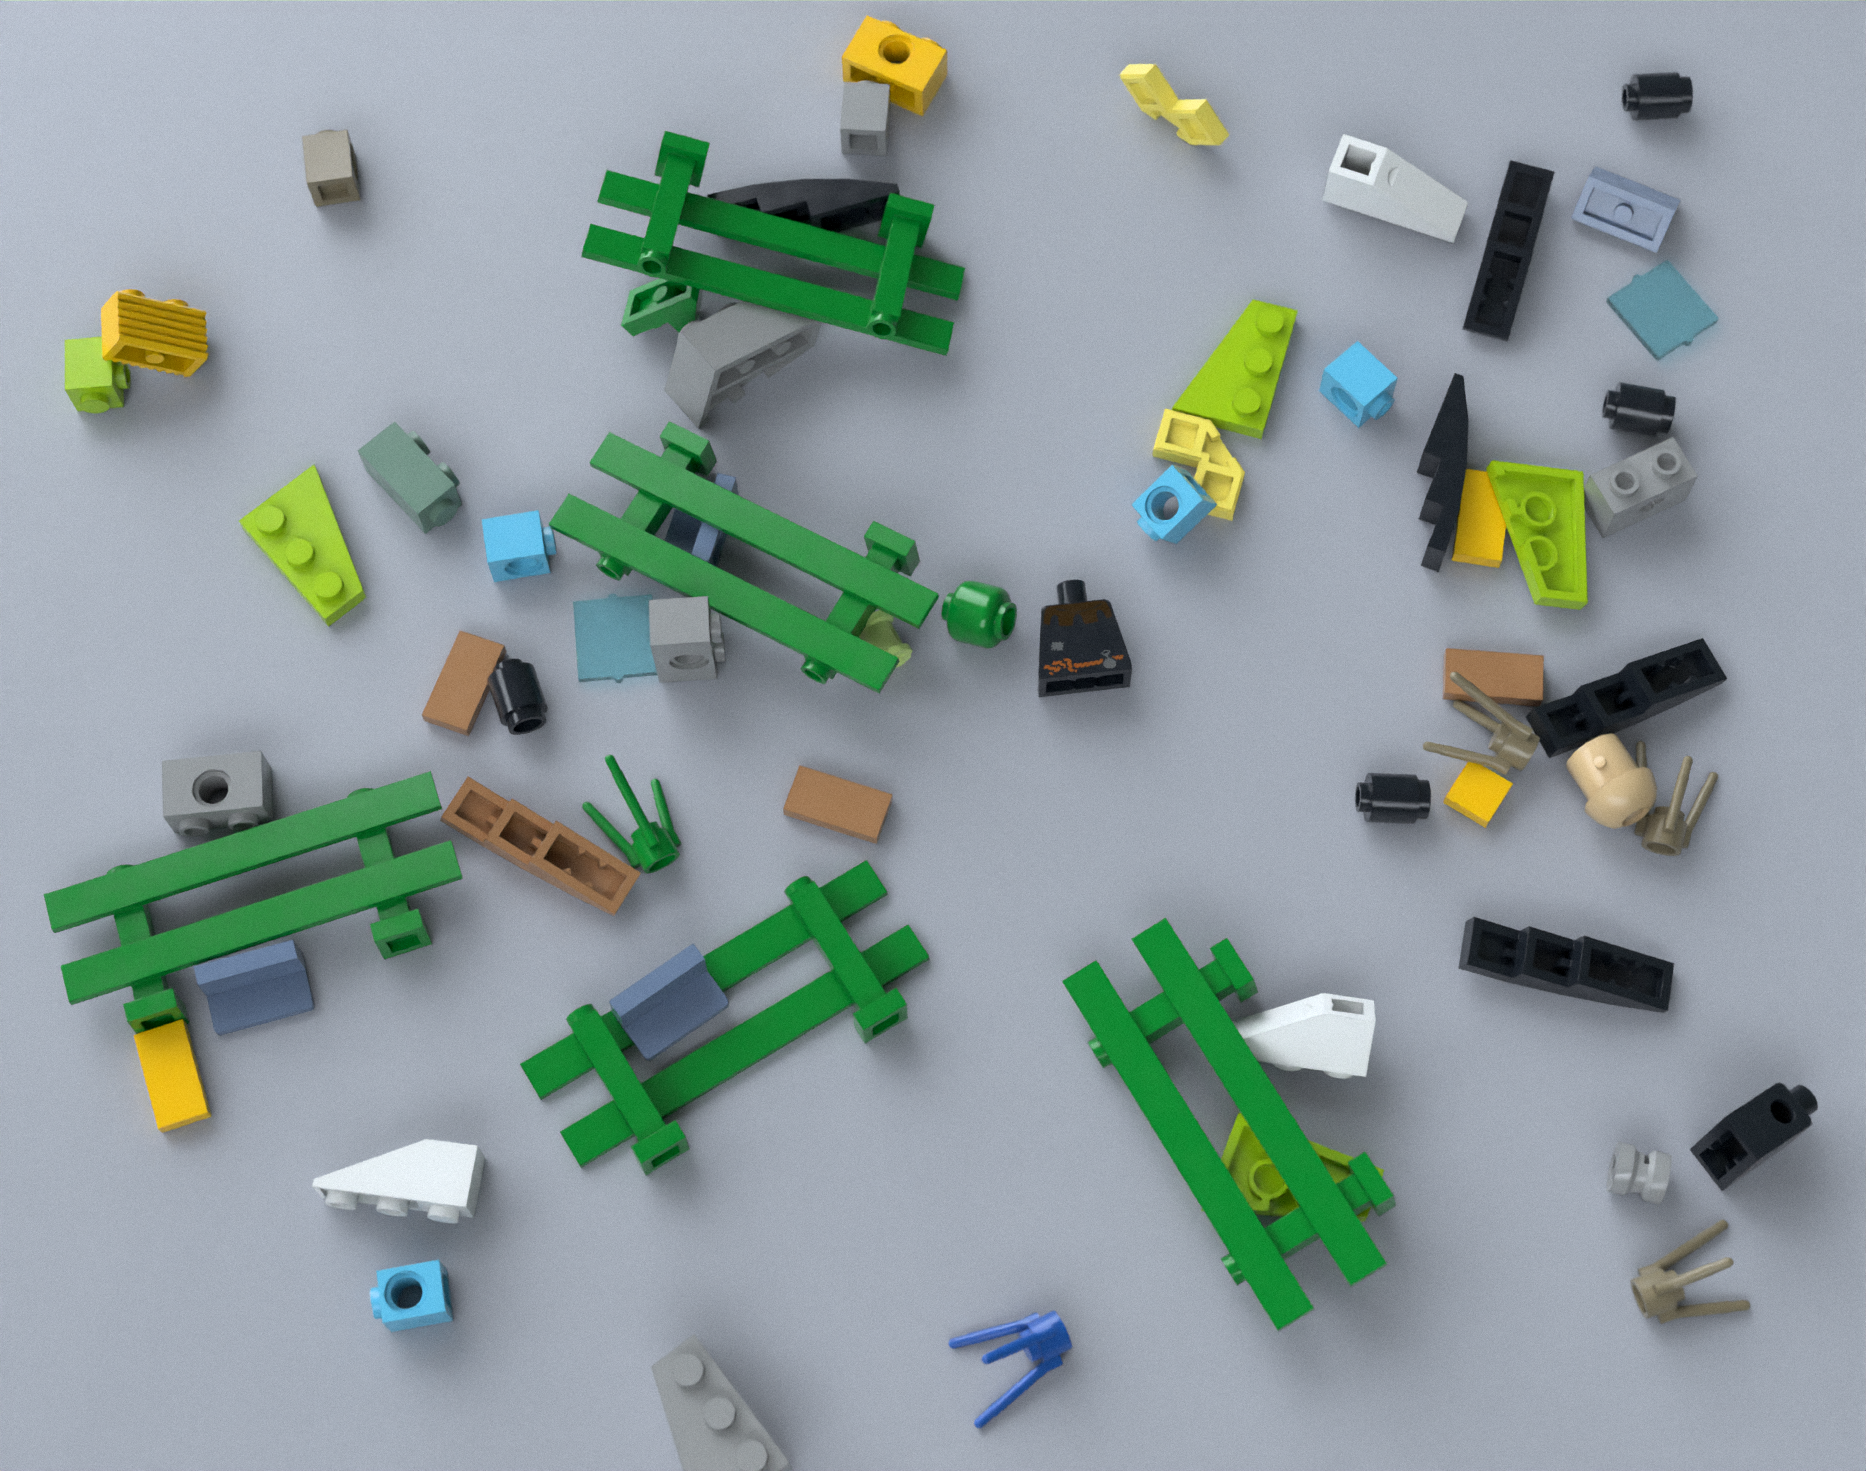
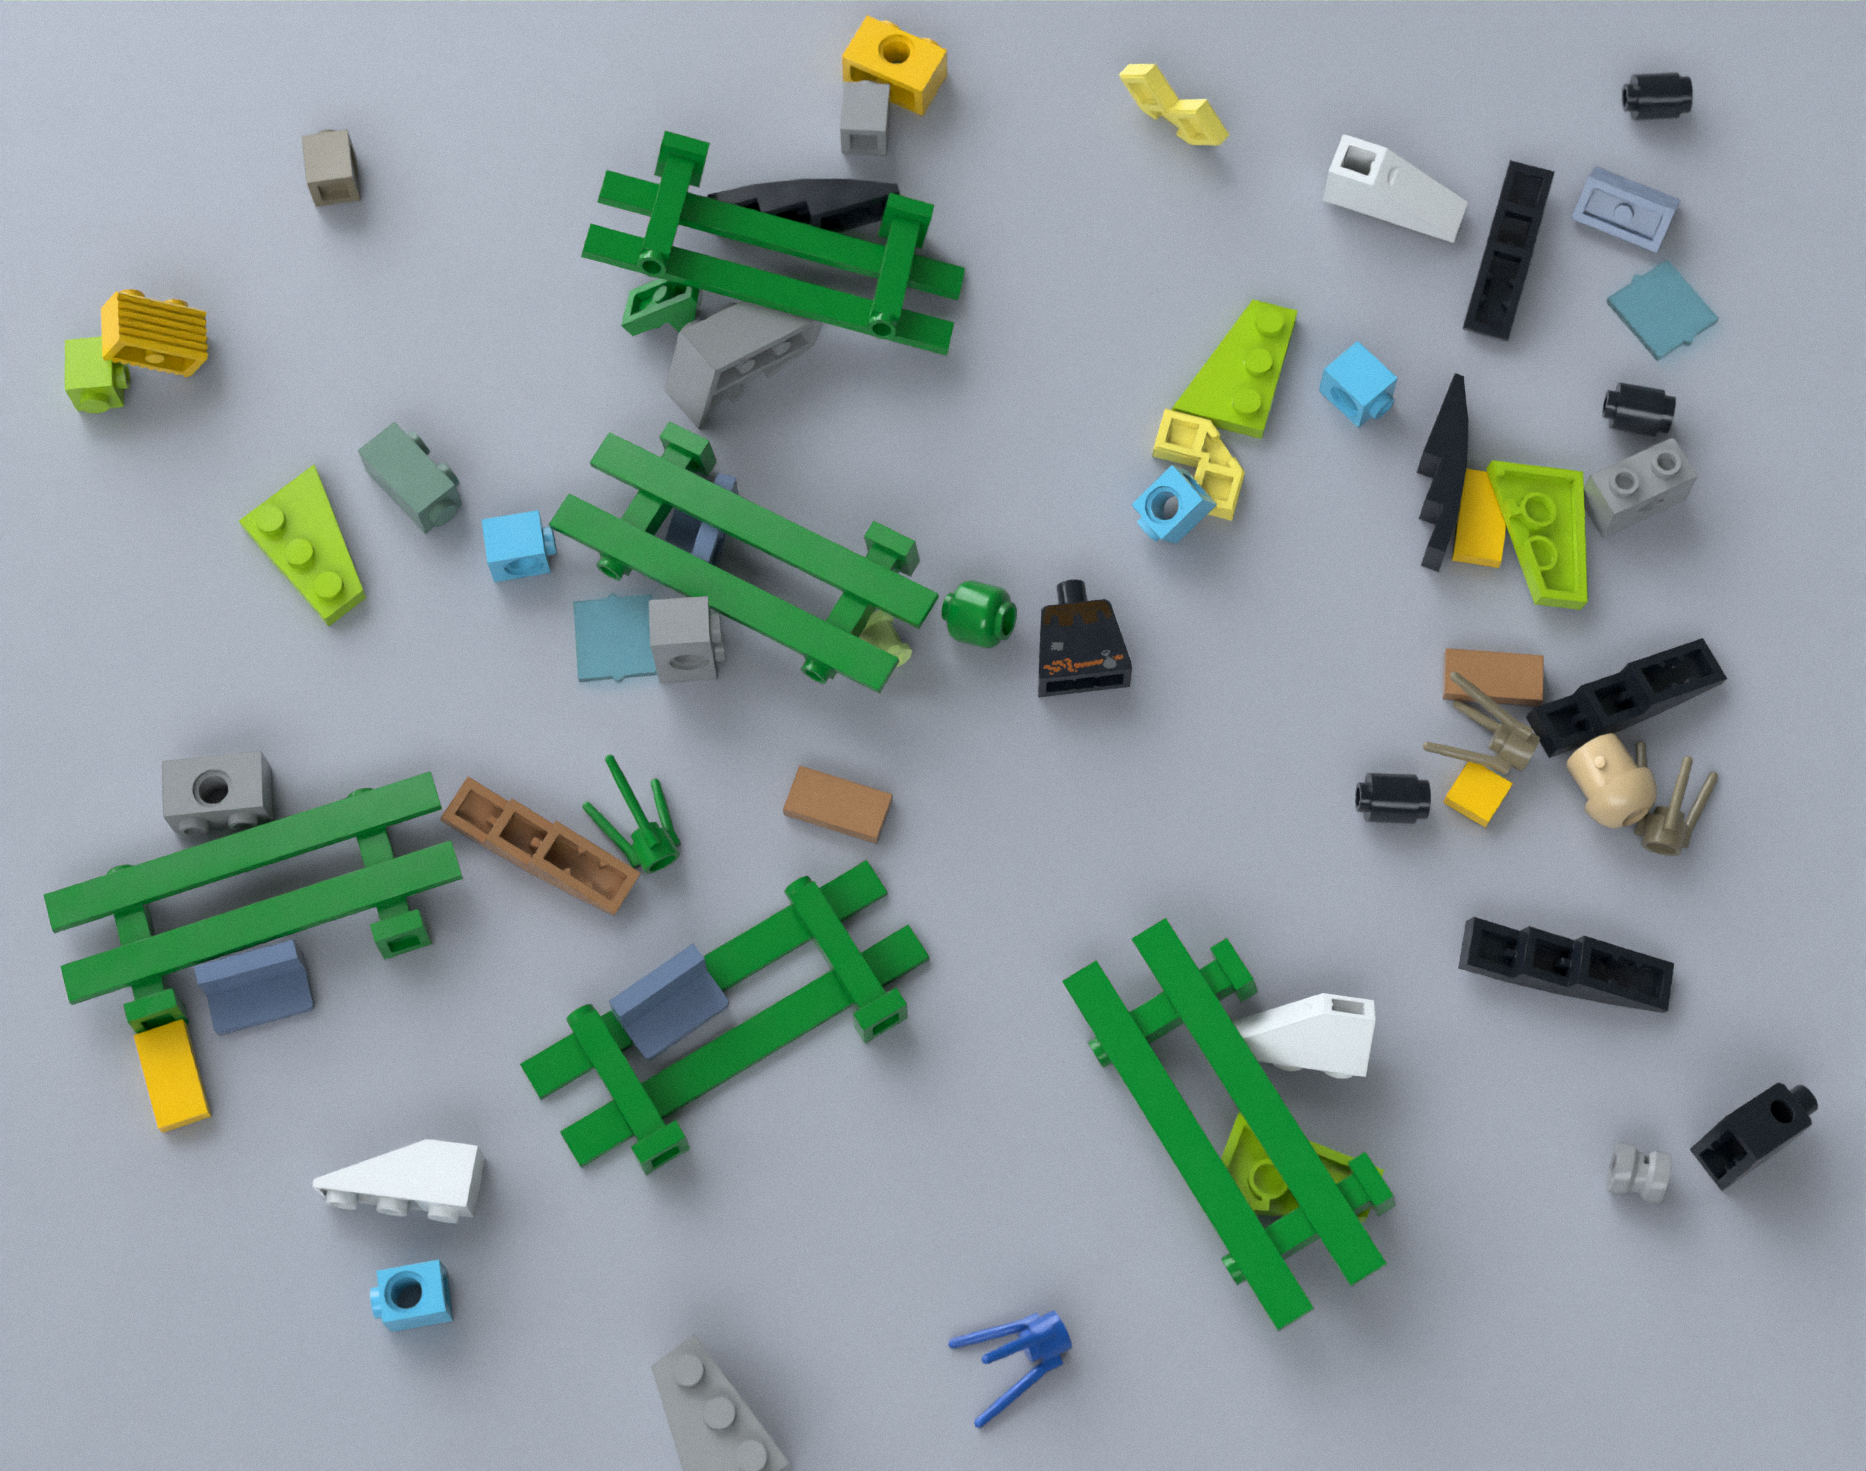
medium nougat tile [422,630,507,736] -> none
black brick [487,659,548,735] -> none
dark tan plant [1630,1220,1751,1324] -> none

